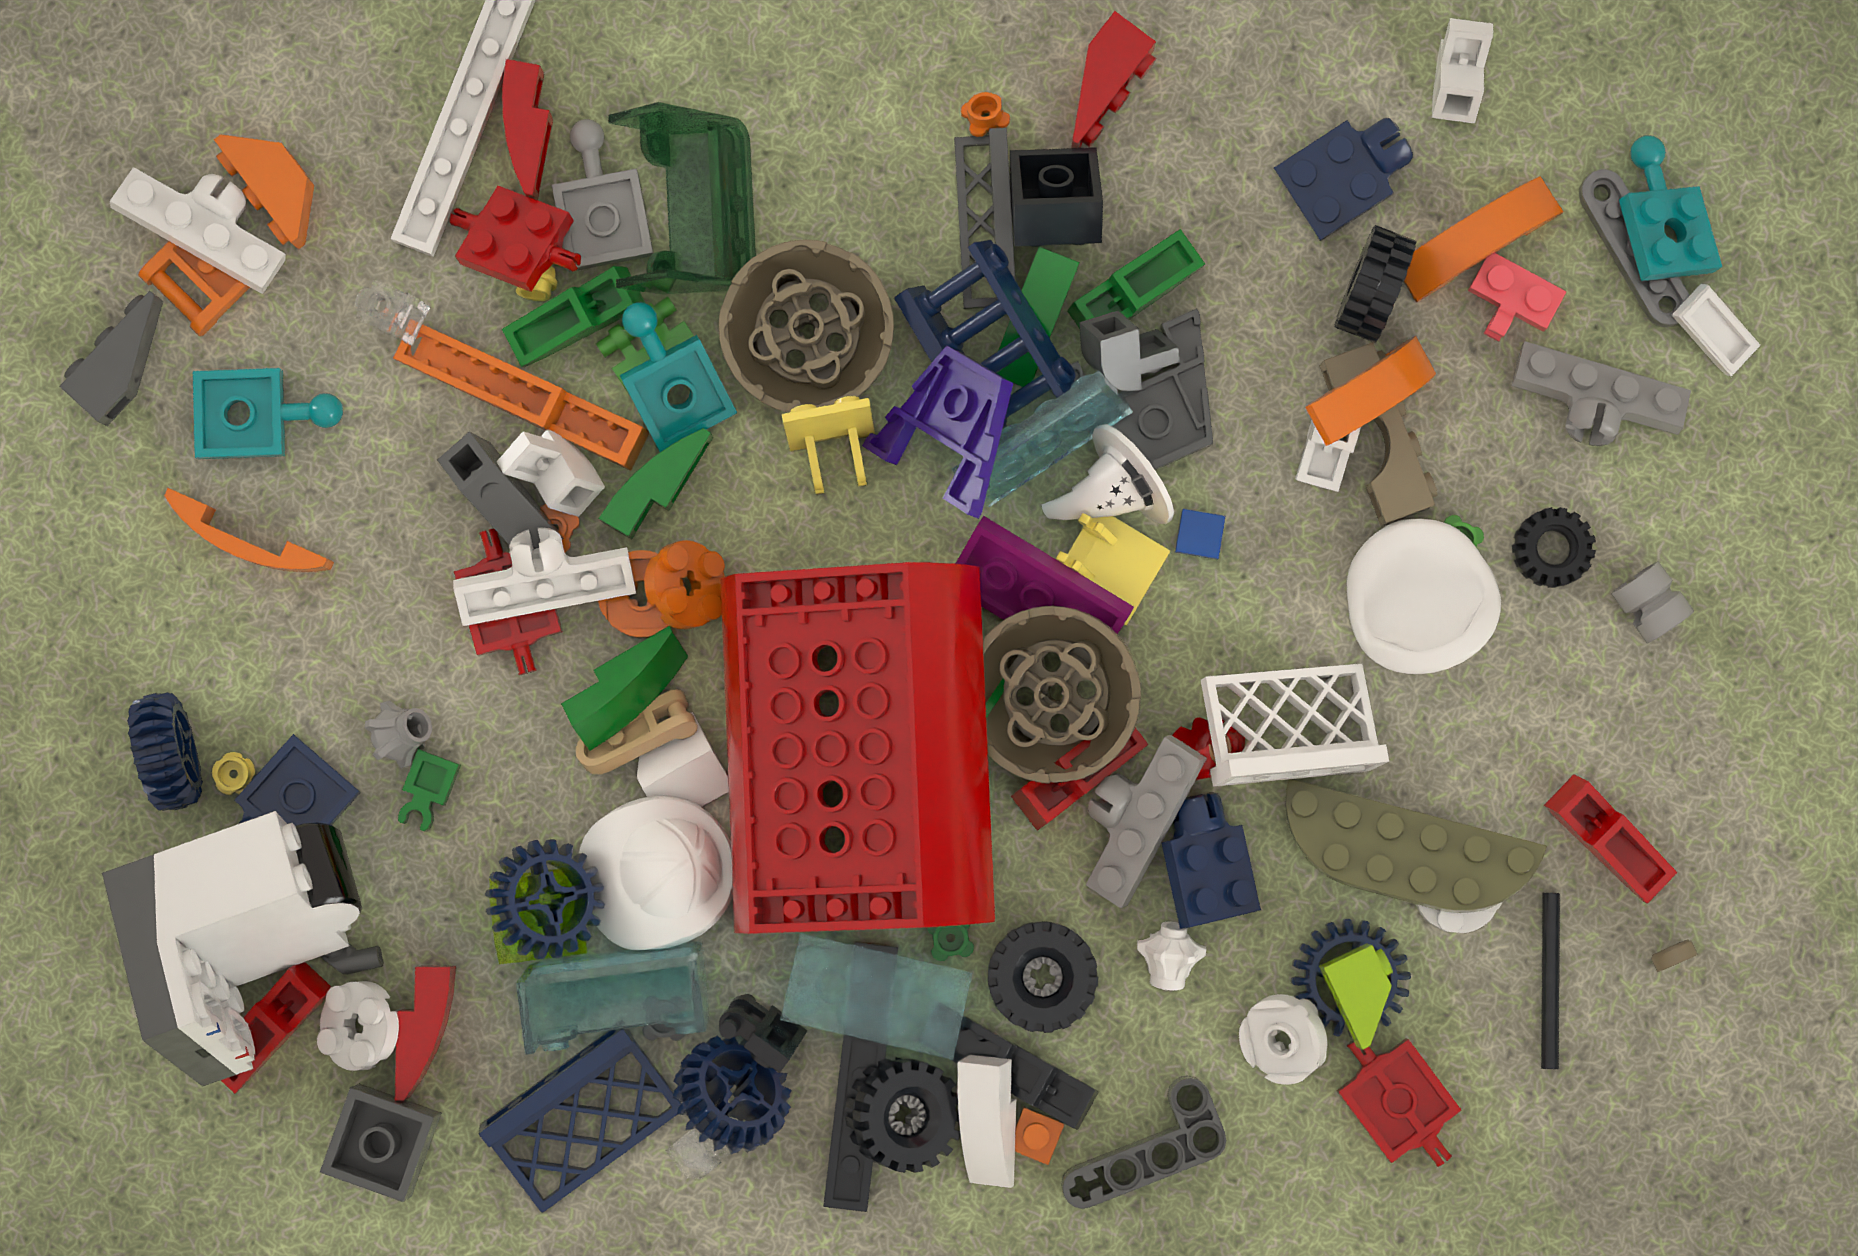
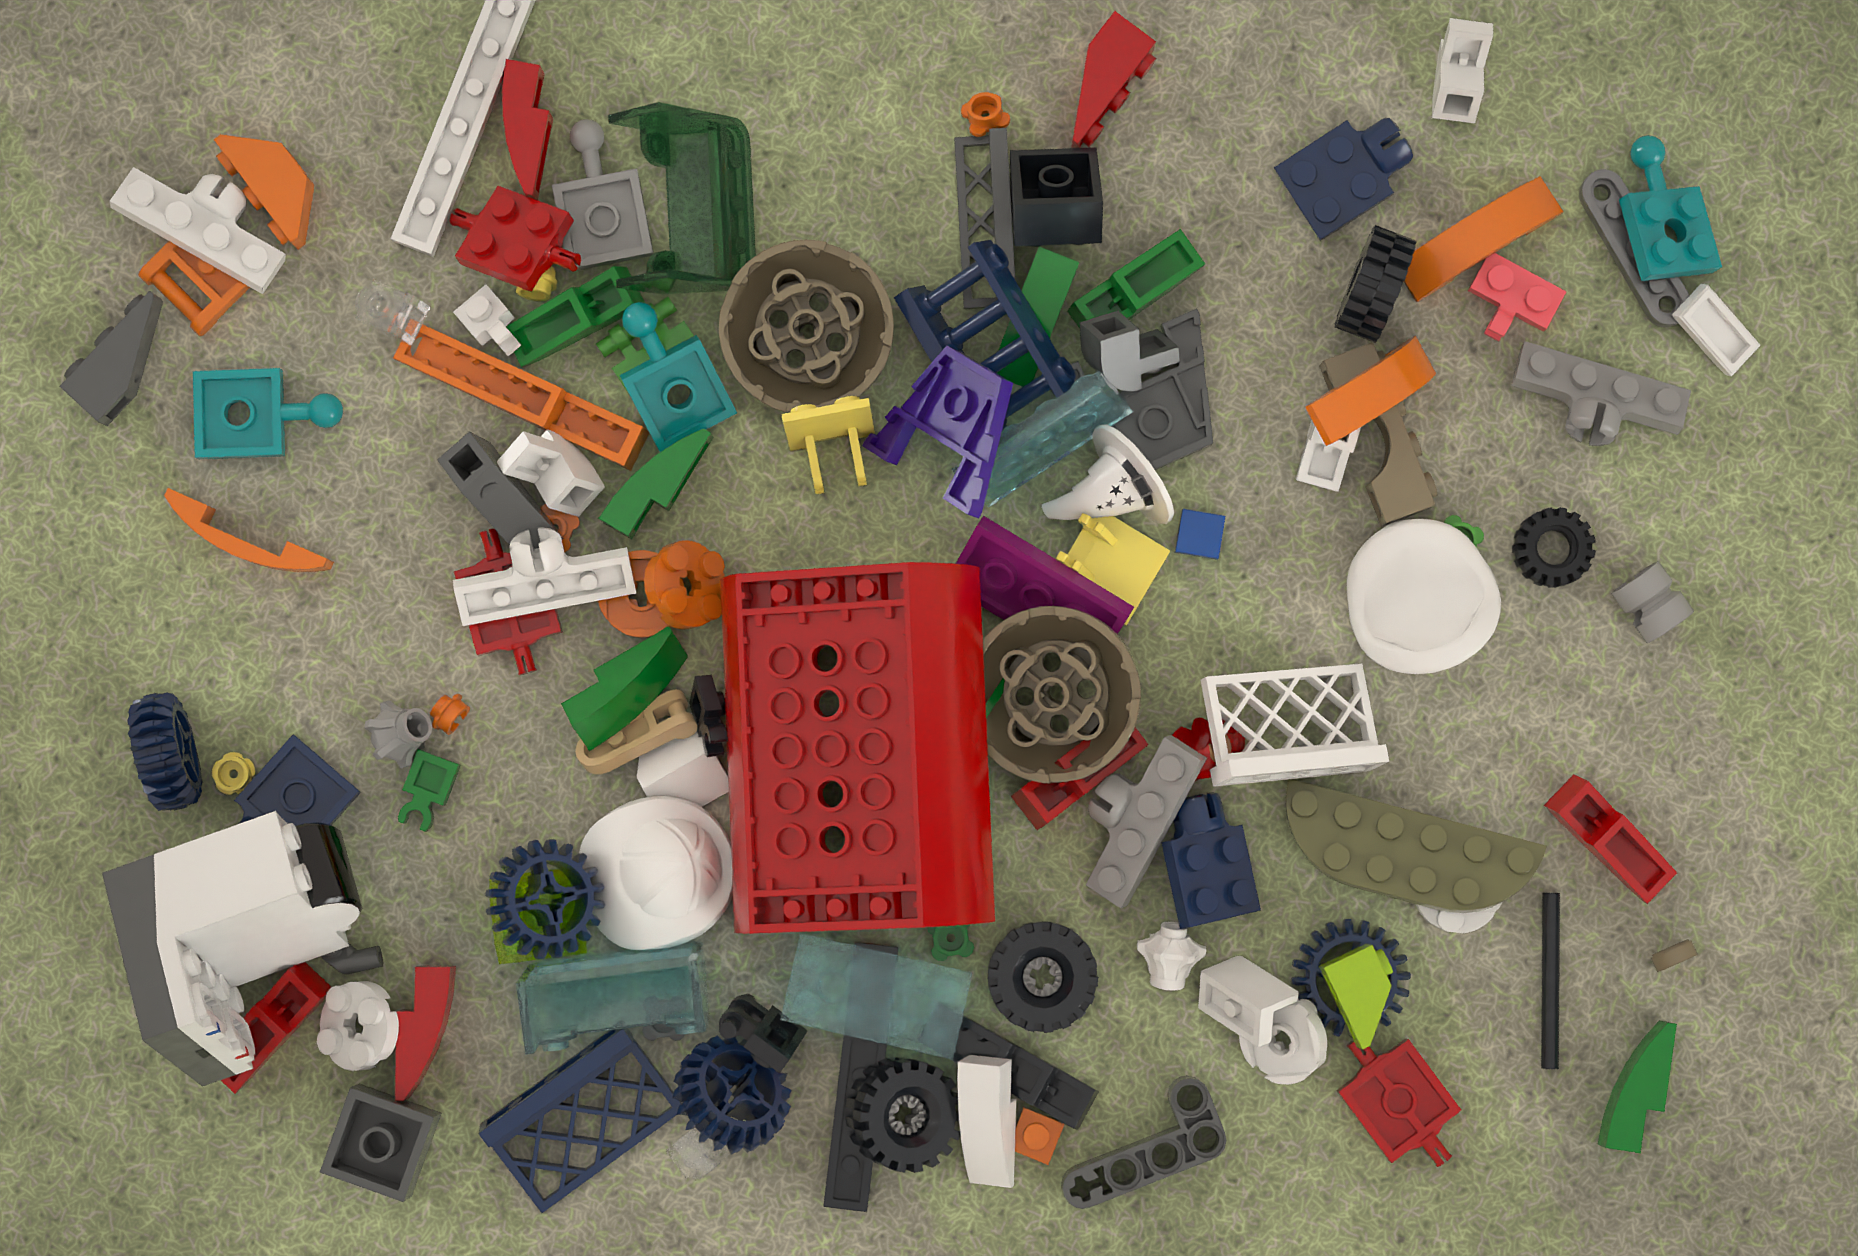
none -> orange plate [430,694,470,735]
none -> white plate [453,284,521,356]
none -> black plate [689,674,728,757]
none -> white panel [1198,956,1298,1048]
none -> green slope [1597,1020,1677,1153]

